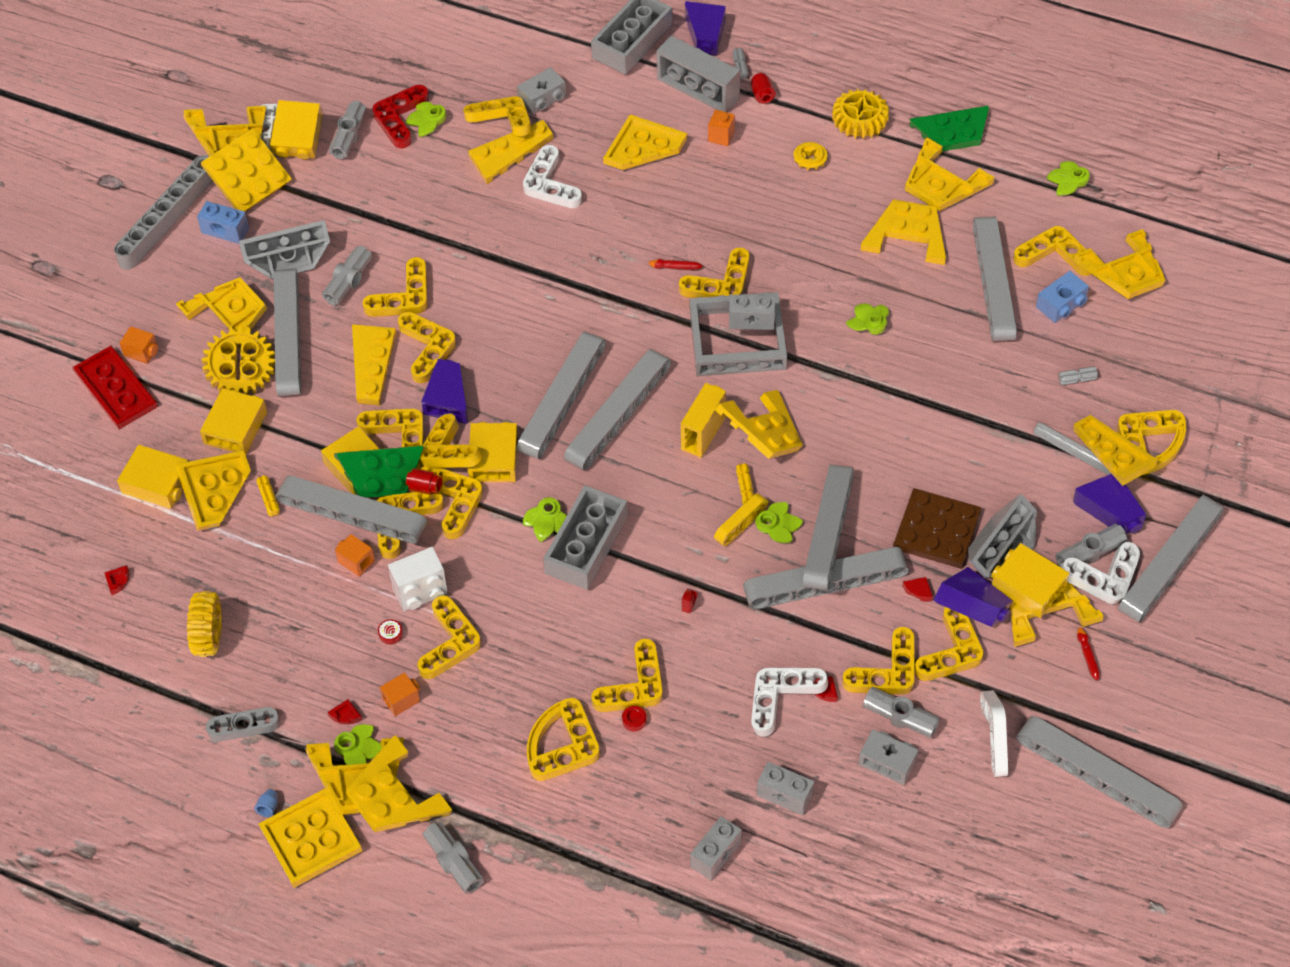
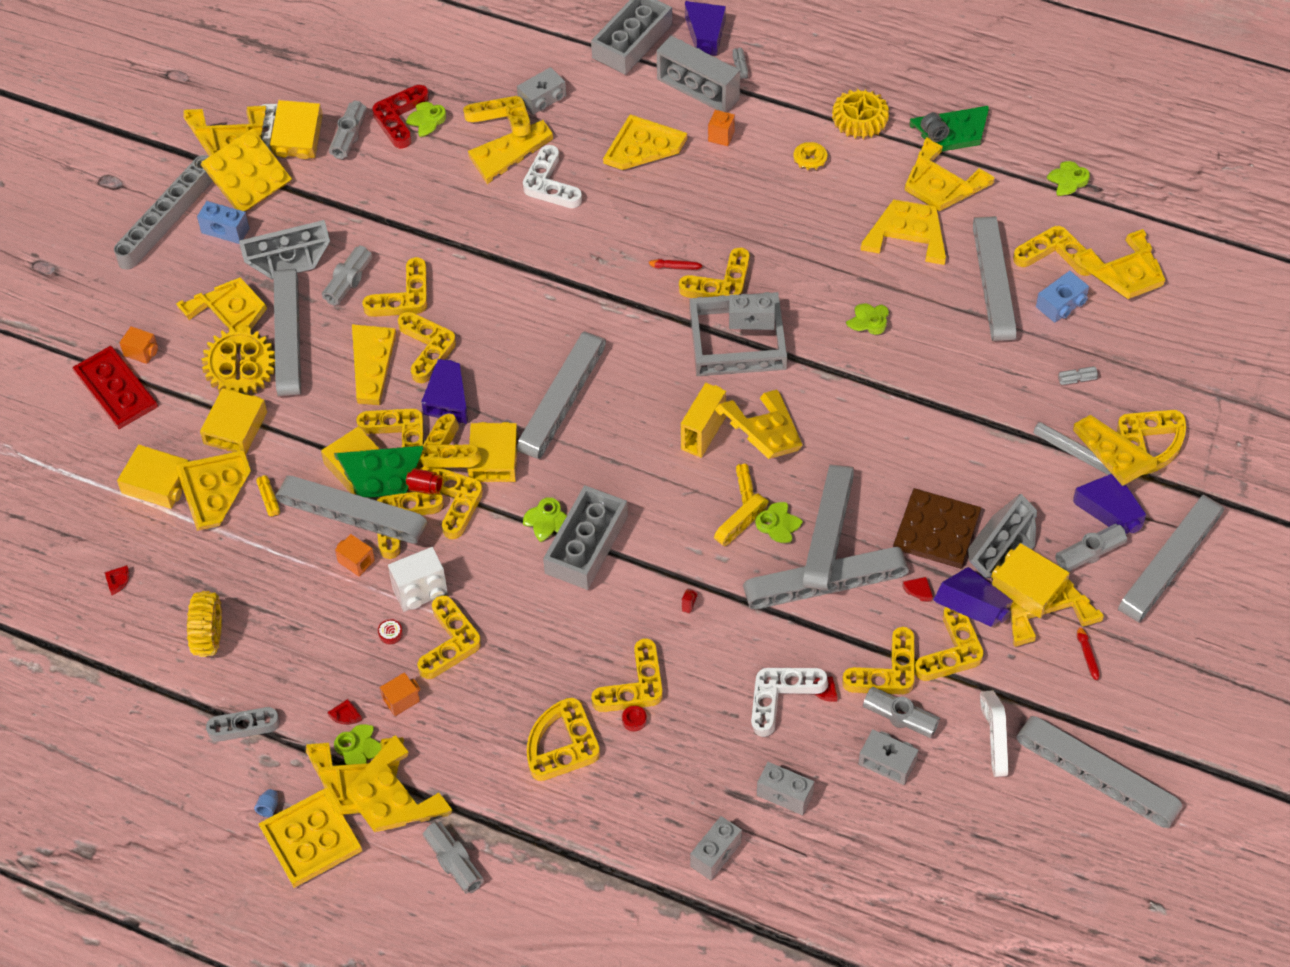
light grey beam [564,349,671,471] -> none
red brick [750,73,776,104] -> none
white beam [1060,542,1140,604] -> none
none -> dark grey wheel [921,112,949,142]

